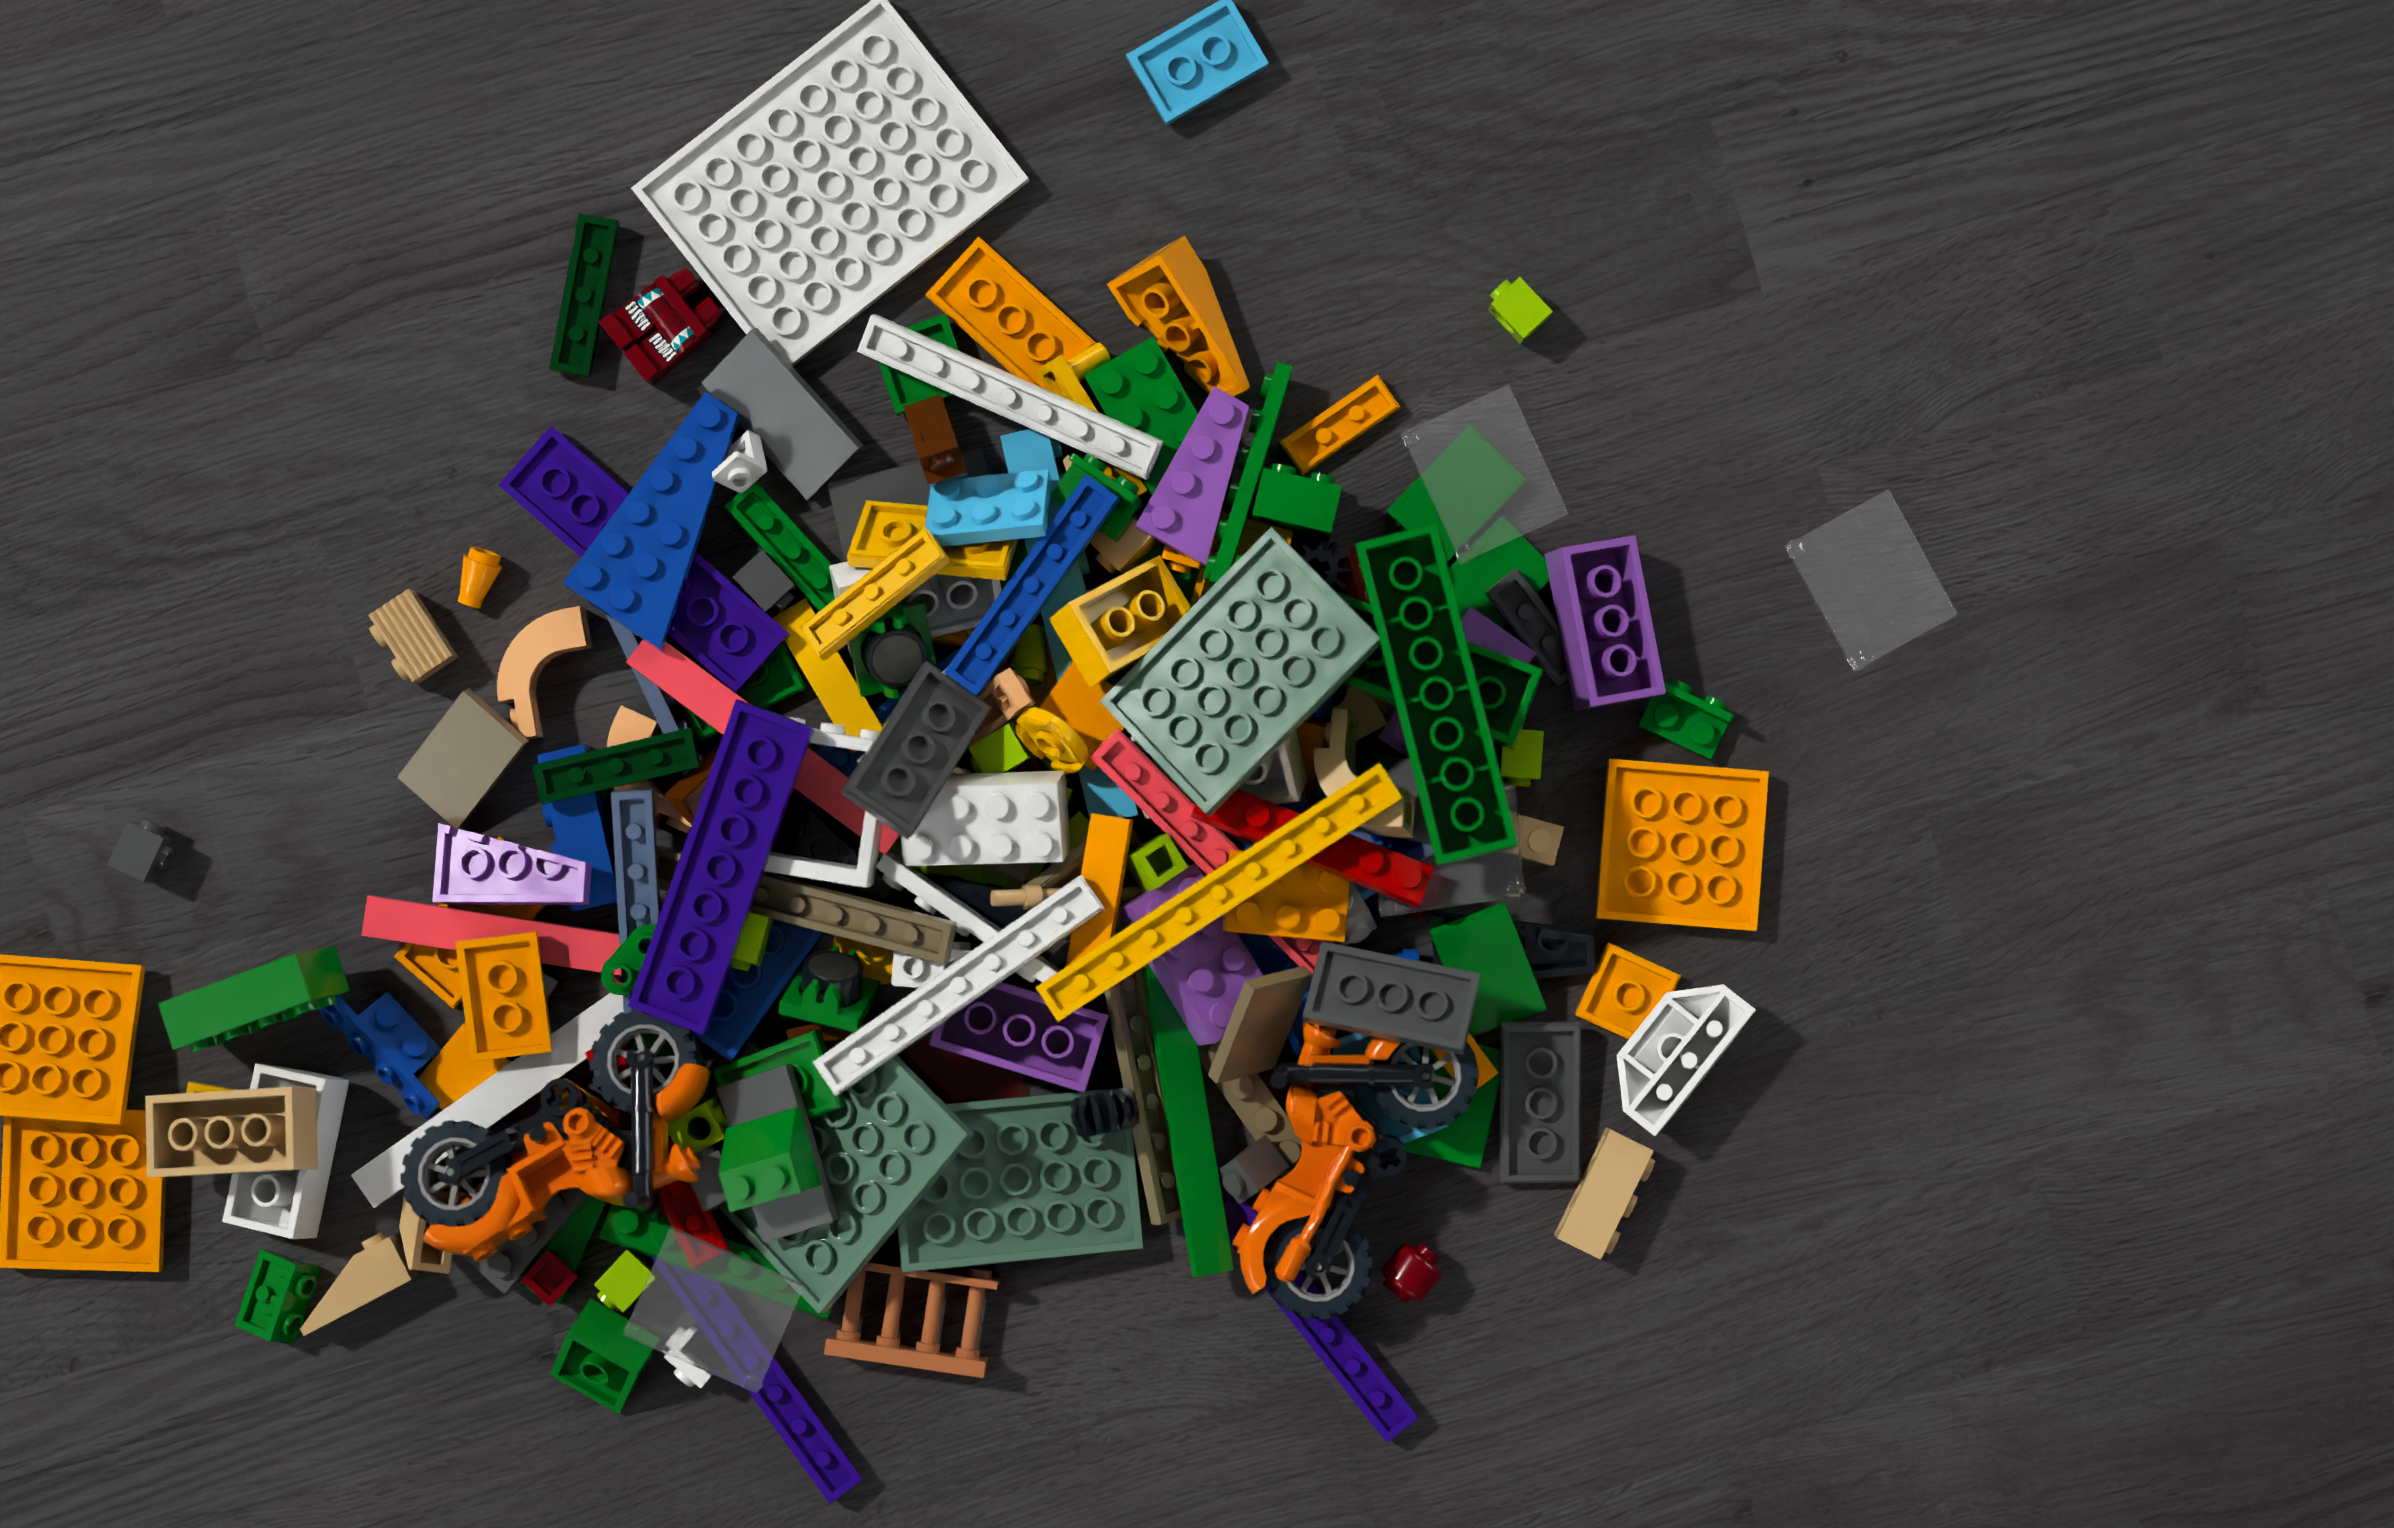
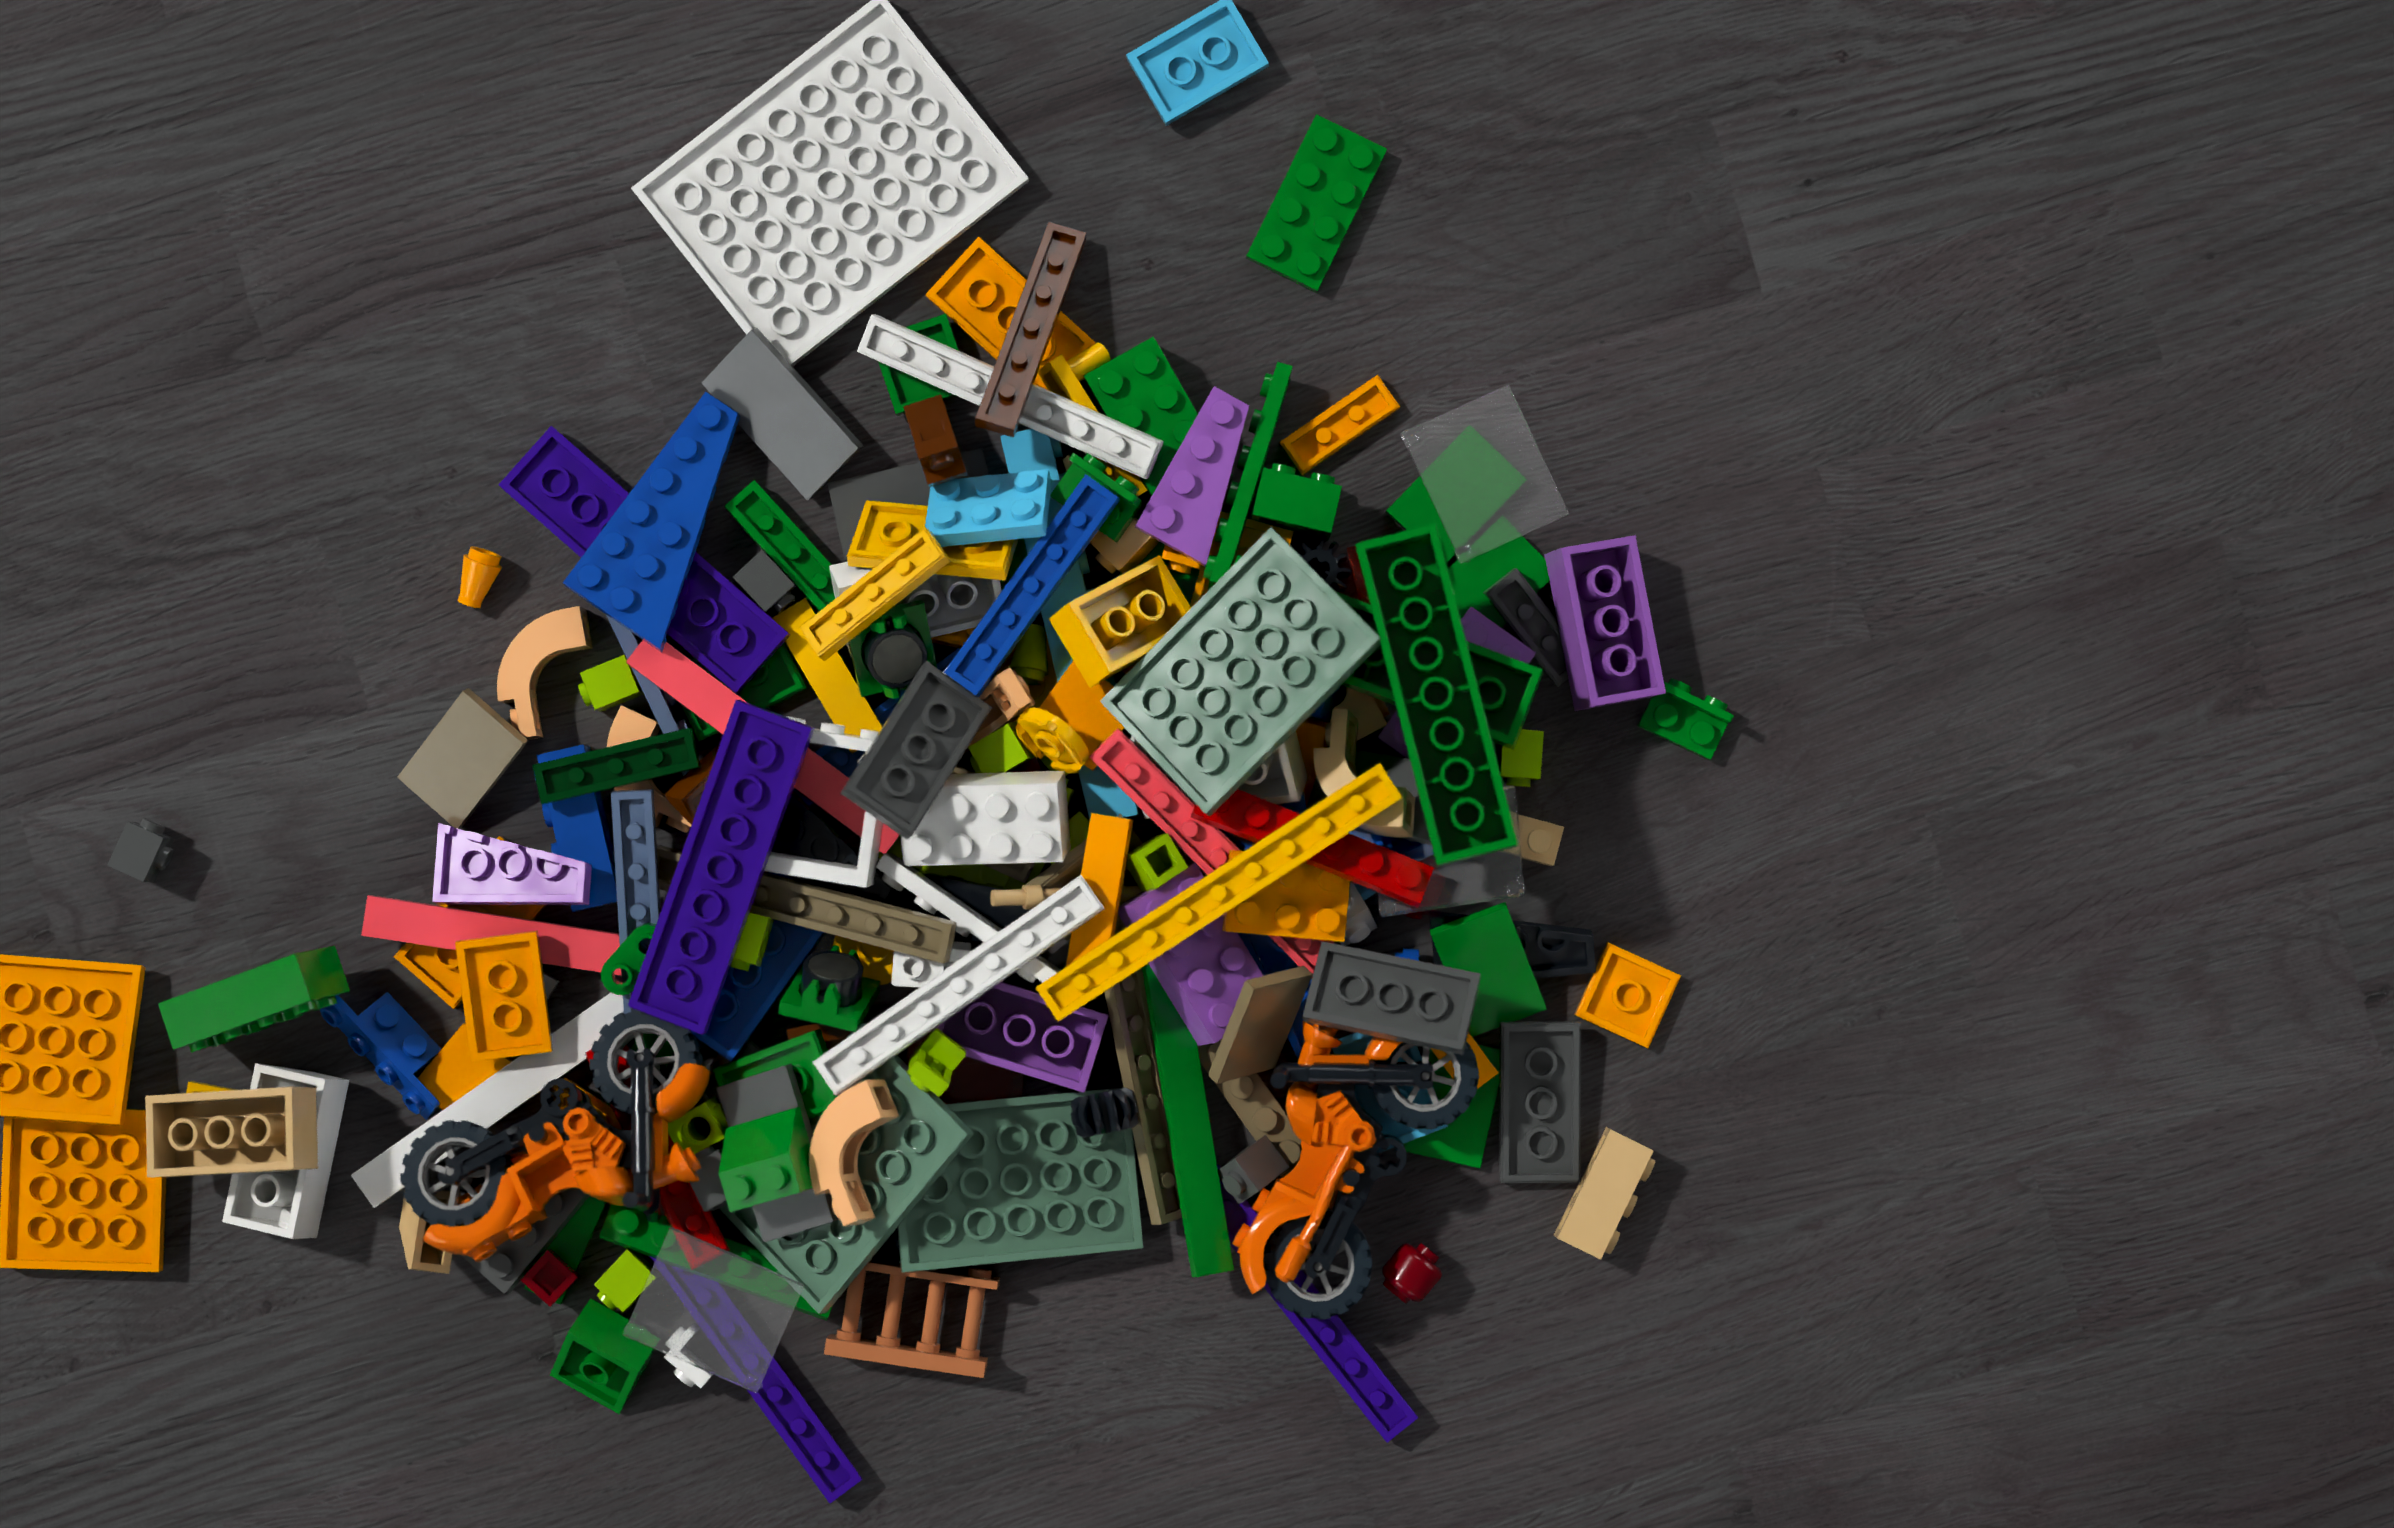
green bracket [234,1249,320,1343] -> none
tan slope [300,1232,420,1336] -> none
tan brick [368,589,459,684] -> none
dark green plate [549,213,620,378] -> none
dark red hips [598,268,724,386] -> none
white bracket [712,430,768,494] -> none
light orange wedge [1107,235,1250,397] -> none
lime brick [1488,277,1553,344] -> none
light orange plate [1595,759,1769,931] -> none
white wedge [1617,984,1756,1137] -> none
clear piece [1784,489,1958,671] -> none
none -> lime brick [578,655,644,712]
none -> light nougat arch [809,1079,899,1226]
none -> lime bracket [907,1028,966,1097]
none -> reddish brown plate [975,222,1086,437]
none -> green plate [1246,114,1387,293]

